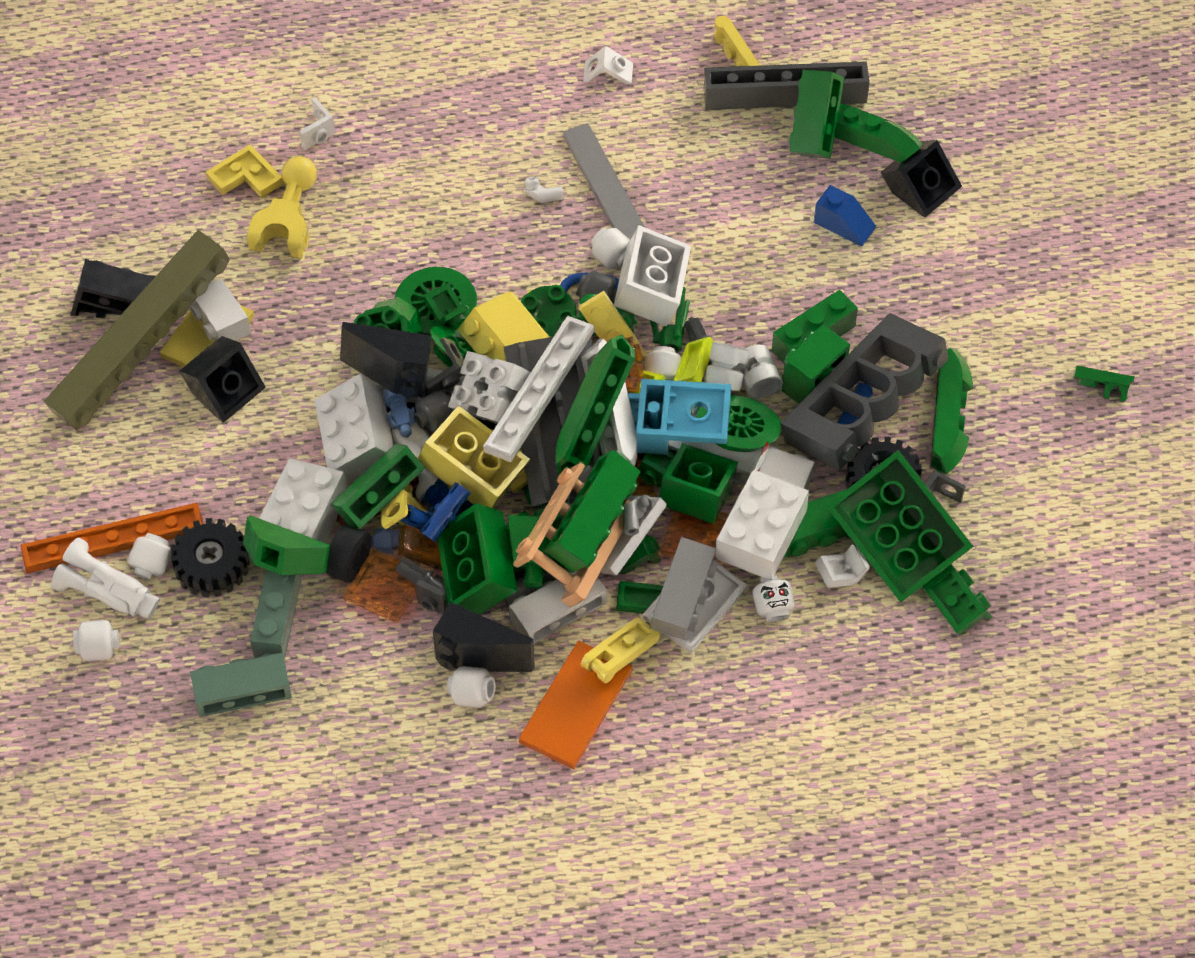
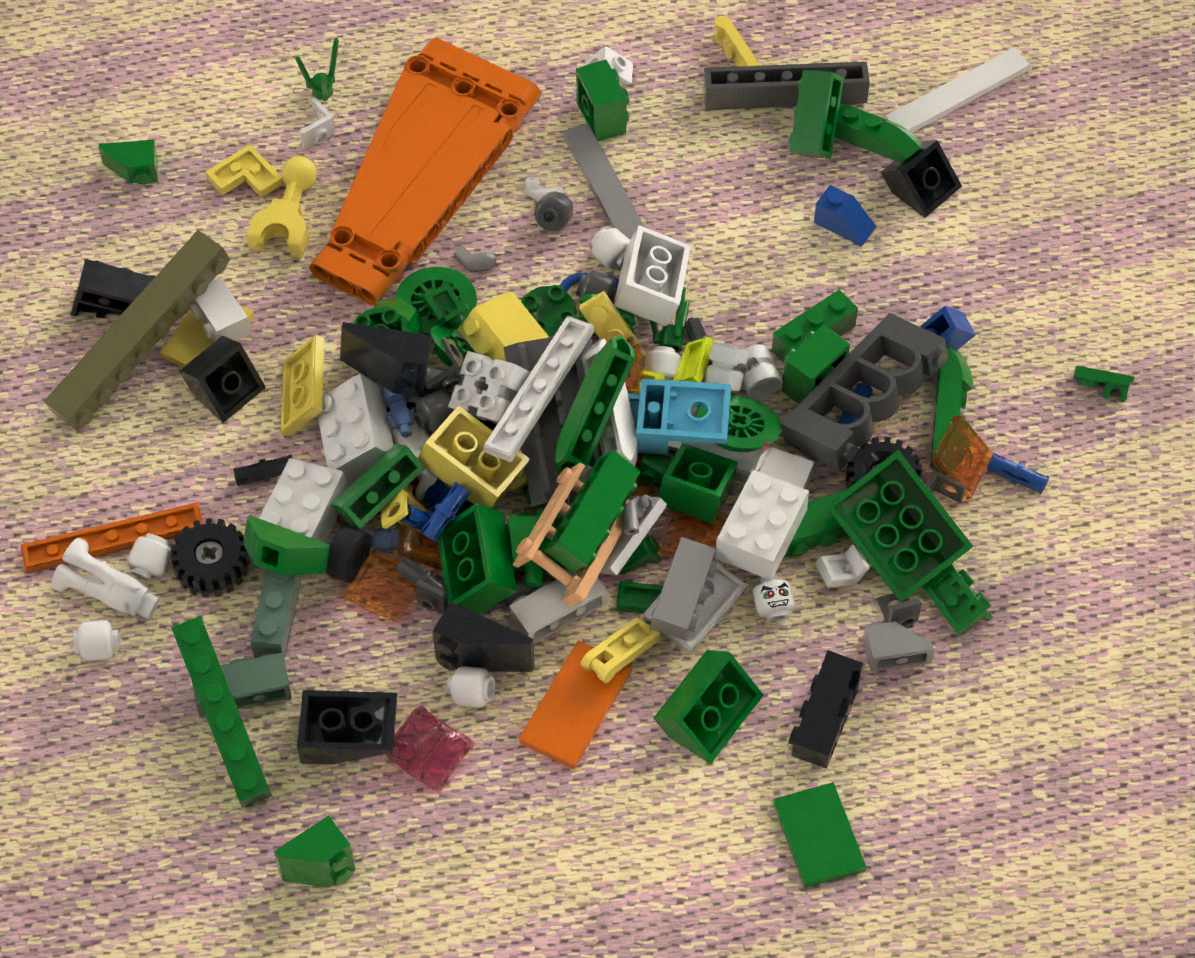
none -> green slope [99,139,158,185]
none -> green brick [171,616,272,808]
none -> black pin [233,454,293,487]
none -> green slope [274,816,356,888]
none -> light yellow tile [281,335,325,436]
none -> green plant [295,38,339,101]
none -> black slope [297,690,398,765]
none -> orange panel [309,38,541,306]
none -> clear pink slope [386,705,475,793]
none -> light grey arm [454,246,497,272]
none -> dark grey head [534,191,573,231]
none -> green brick [576,59,630,141]
none -> green slope [653,650,764,763]
none -> green tile [773,782,866,888]
none -> black wedge [788,650,863,769]
none -> light grey slope [863,621,934,672]
none -> dark grey bracket [877,593,922,627]
none -> white tile [885,48,1030,133]
none -> blue slope [920,306,976,350]
none -> clear orange tile [931,415,994,499]
none -> blue pin [987,453,1049,494]

